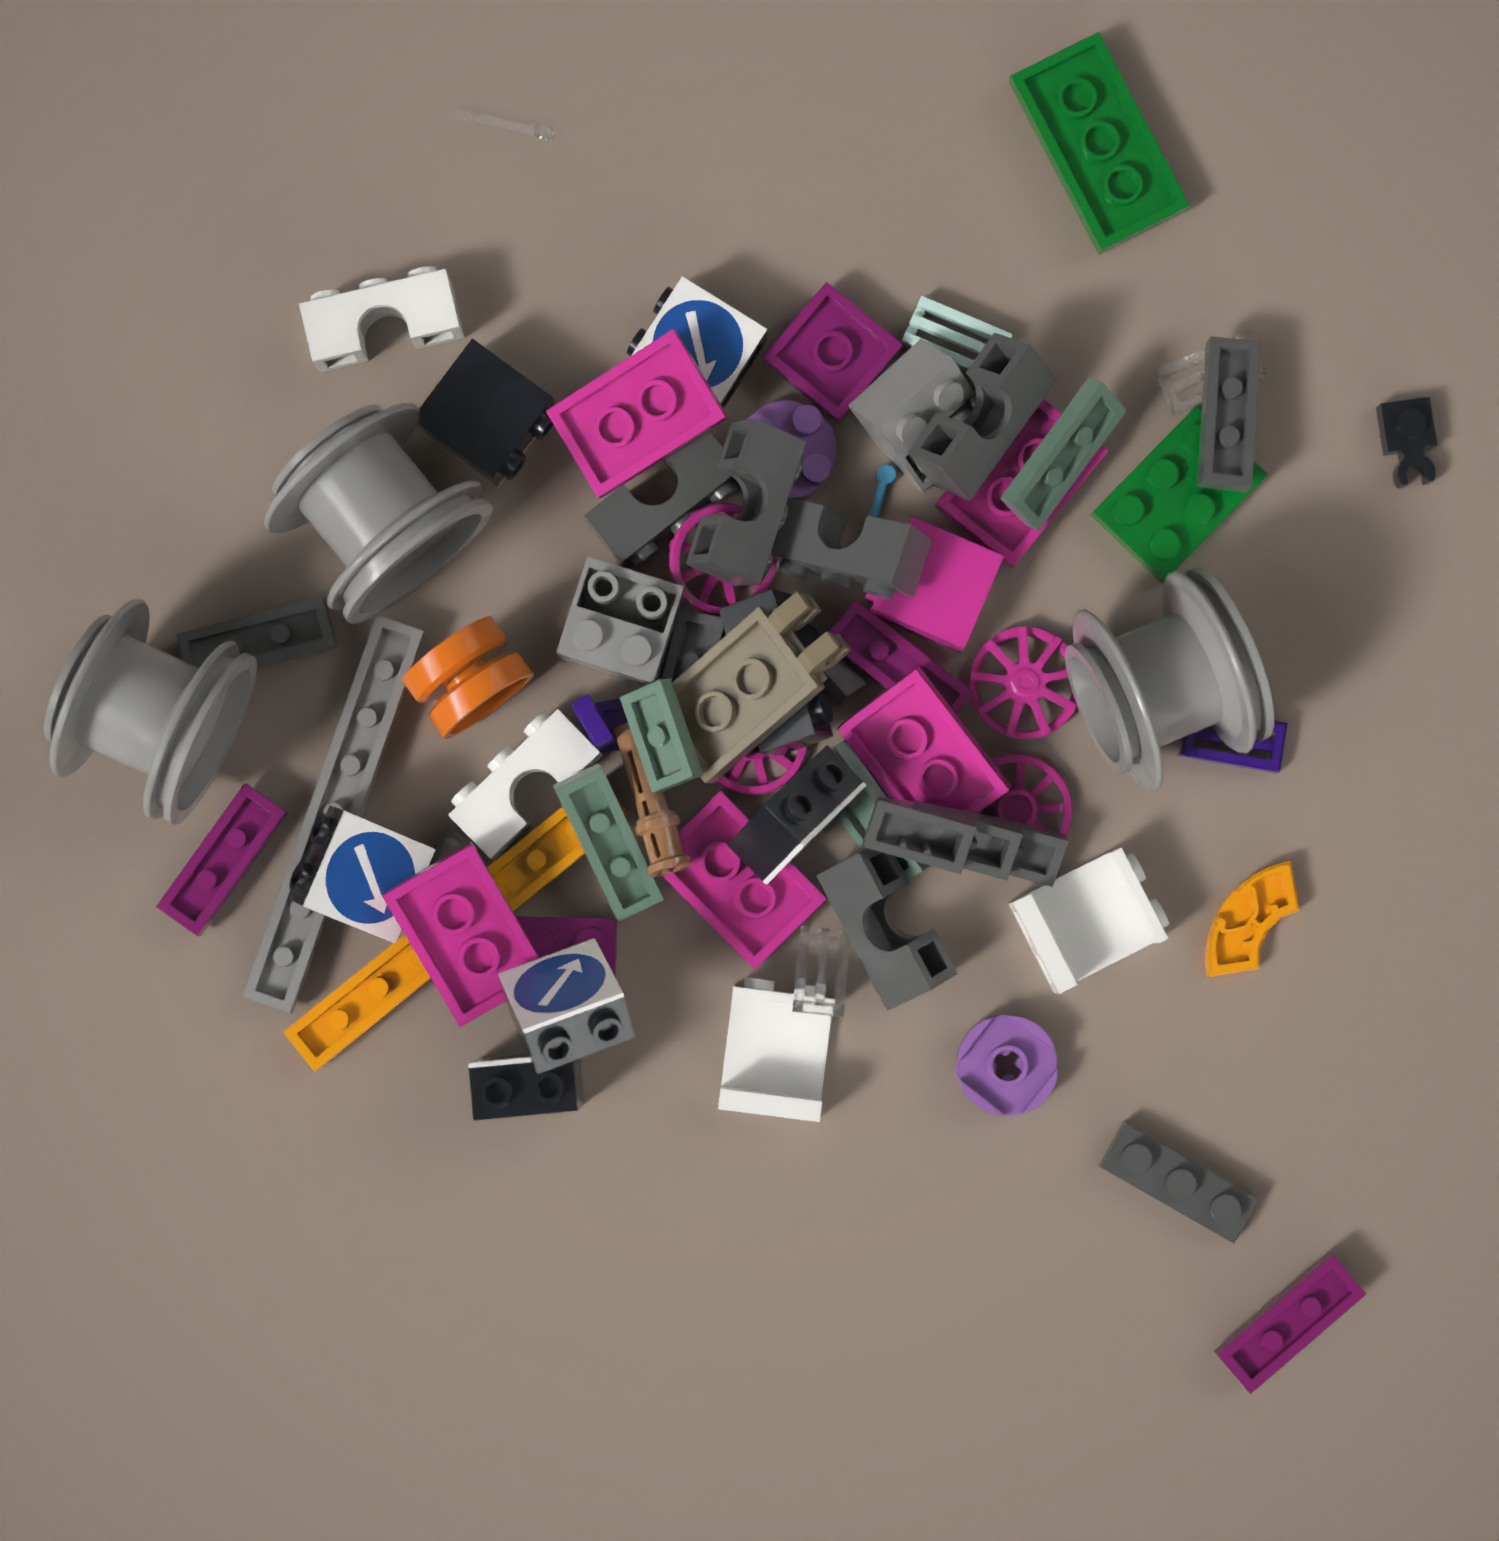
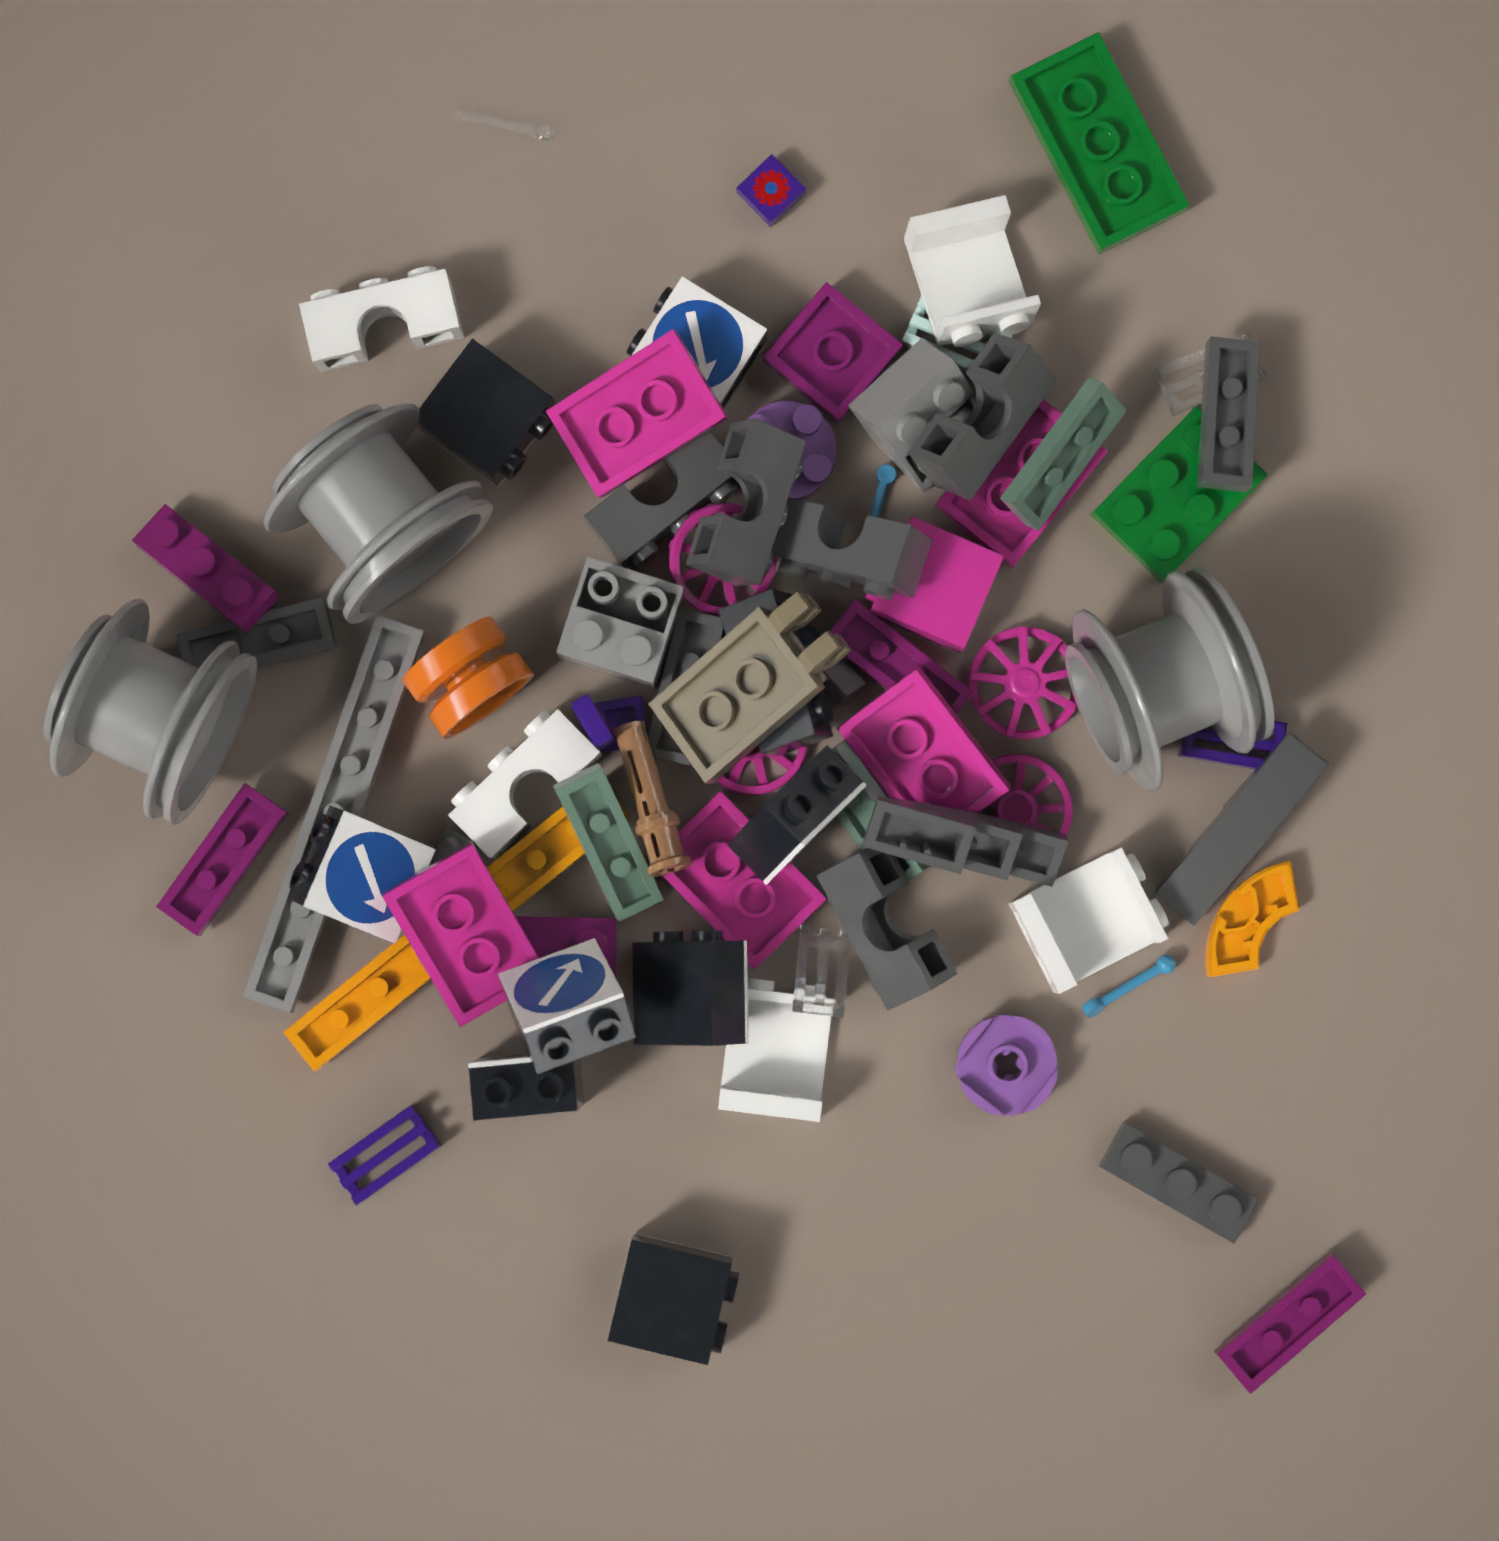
sand green plate [620,678,703,793] -> none
black plate [1376,397,1438,489] -> none
none -> magenta plate [132,504,279,635]
none -> dark purple tile [328,1104,442,1206]
none -> black piece [607,1233,740,1365]
none -> black piece [632,930,749,1046]
none -> dark purple tile [736,154,806,227]
none -> white panel [904,195,1041,347]
none -> dark azure hinge [1082,954,1176,1018]
none -> dark grey slope [1155,731,1329,926]

